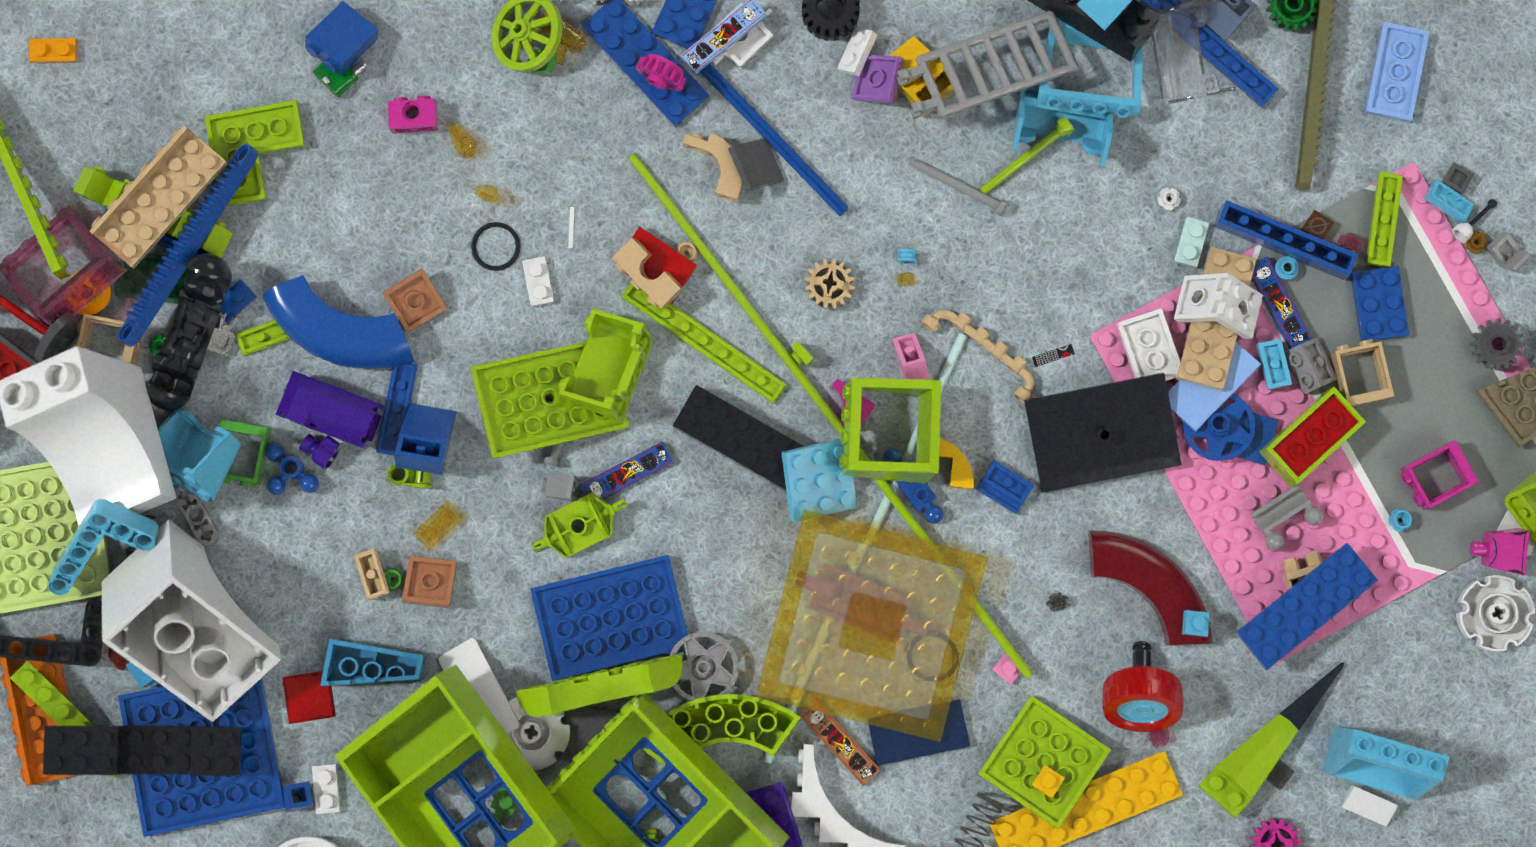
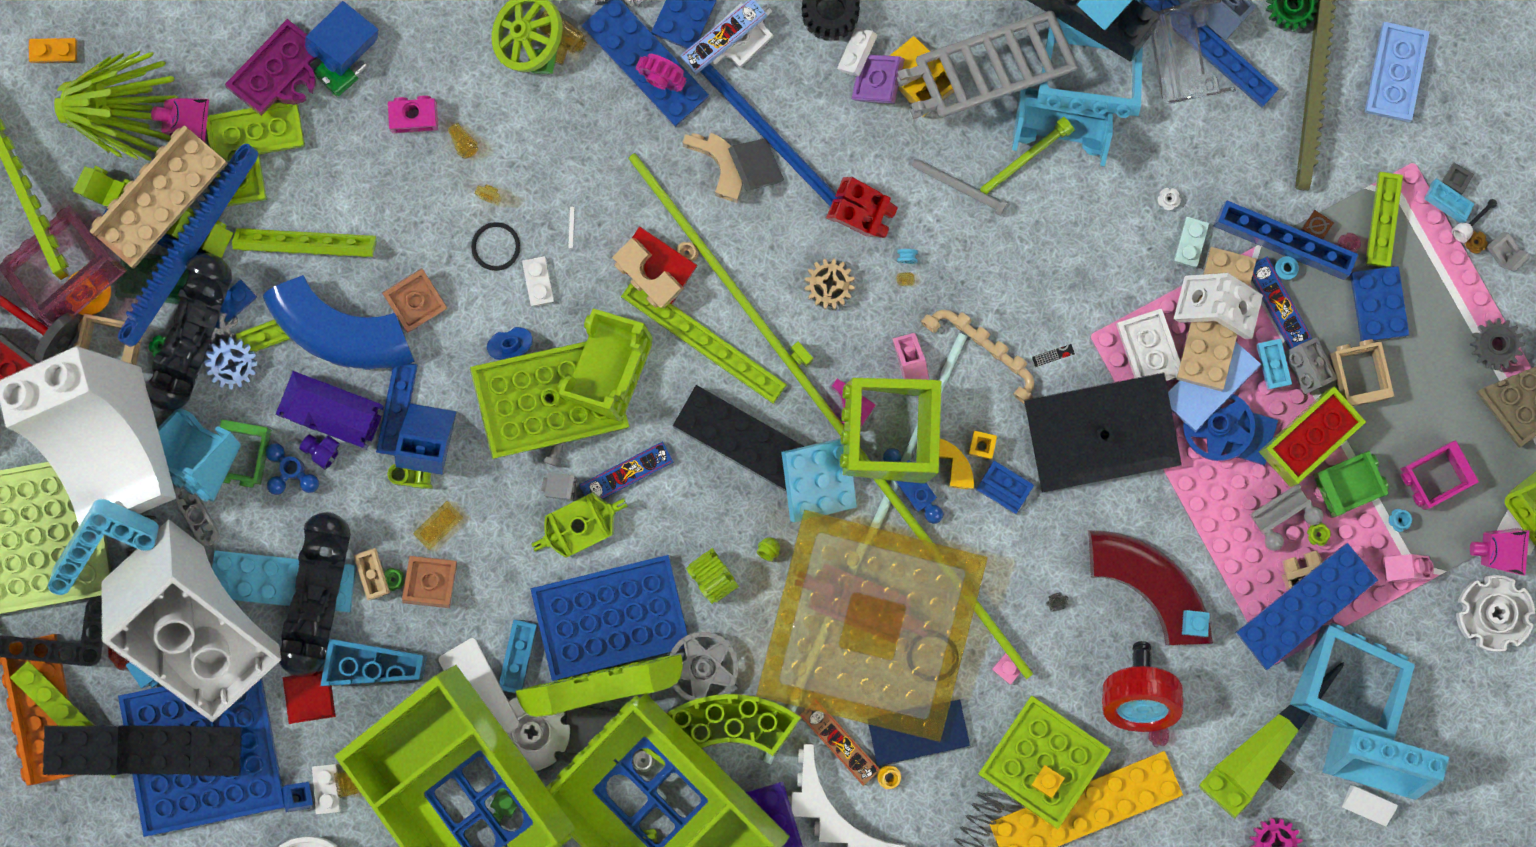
none -> lime plant [54,51,179,161]
none -> dark pink torso [151,98,209,143]
none -> light blue gear [204,337,257,389]
none -> medium azure plate [212,550,356,612]
none -> magenta plate [225,19,317,116]
none -> lime plate [232,228,376,257]
none -> black piece [279,512,351,677]
none -> clear yellow plate [334,771,361,797]
none -> blue dish [487,327,533,360]
none -> dark azure plate [499,619,537,693]
none -> white plate [632,750,655,772]
none -> lime brick [686,548,739,604]
none -> lime plate [756,537,781,562]
none -> red hips [826,177,898,238]
none -> yellow plate [877,765,901,789]
none -> yellow plate [968,431,997,460]
none -> medium azure windscreen [1290,623,1415,740]
none -> lime plate [1307,523,1331,546]
none -> bright green panel [1312,451,1389,518]
none -> bright pink slope [1384,554,1434,582]

